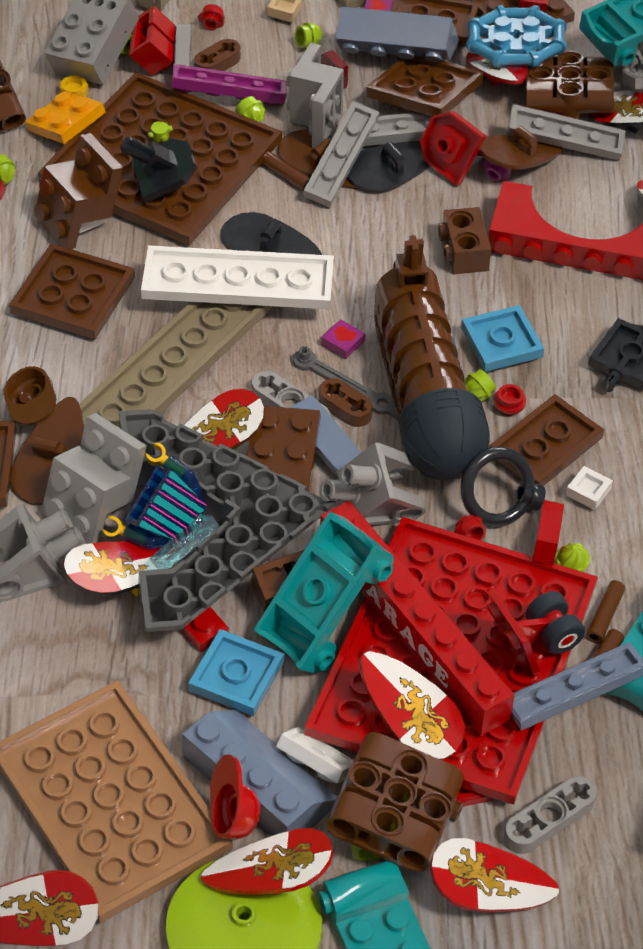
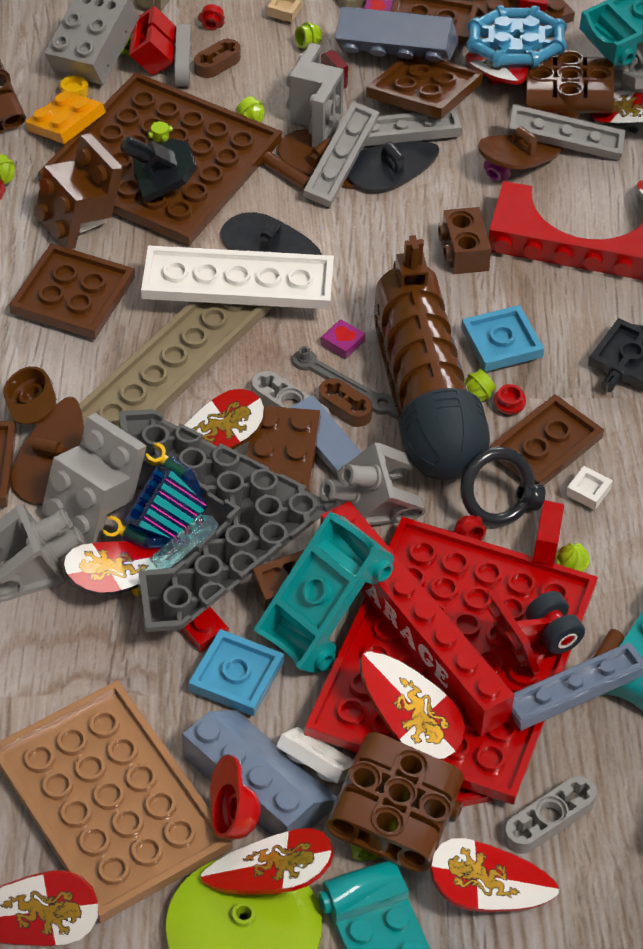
magenta plate [171,64,287,105] -> none
red piece [420,111,487,186] -> none
reddish brown piece [586,580,626,644] -> none

